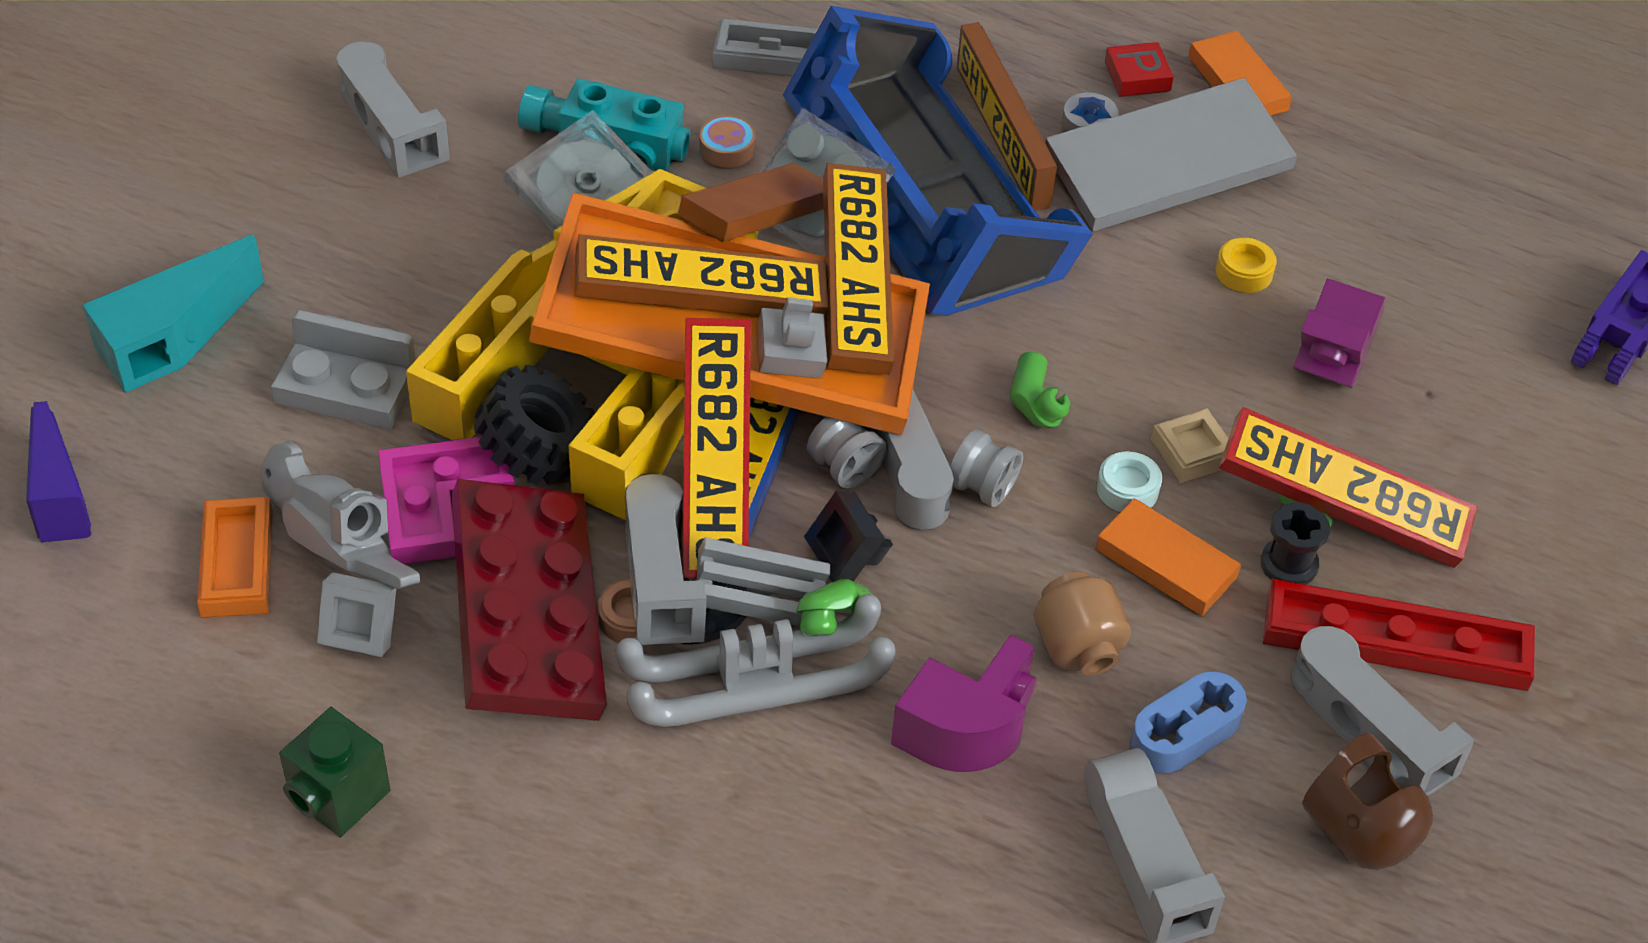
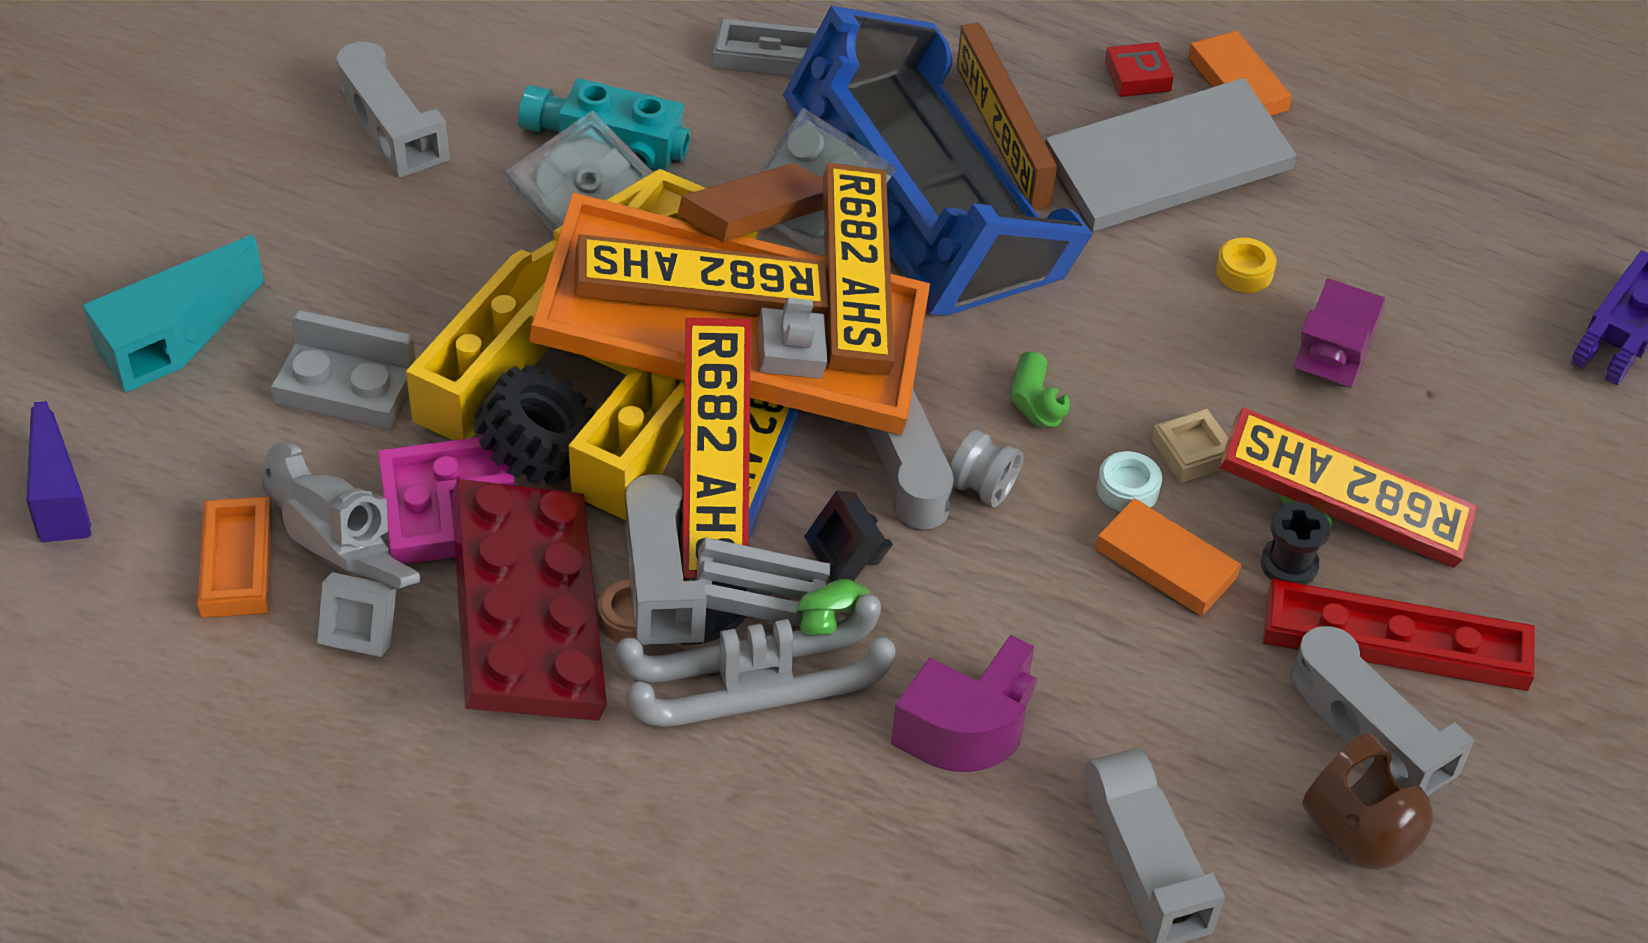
dark green brick [279,706,391,838] -> none
nougat tile [699,115,755,168] -> none
light grey wheel [806,417,887,488] -> none
medium nougat head [1033,571,1132,676] -> none
tile [1061,92,1119,132] -> none
medium blue beam [1130,672,1247,773] -> none

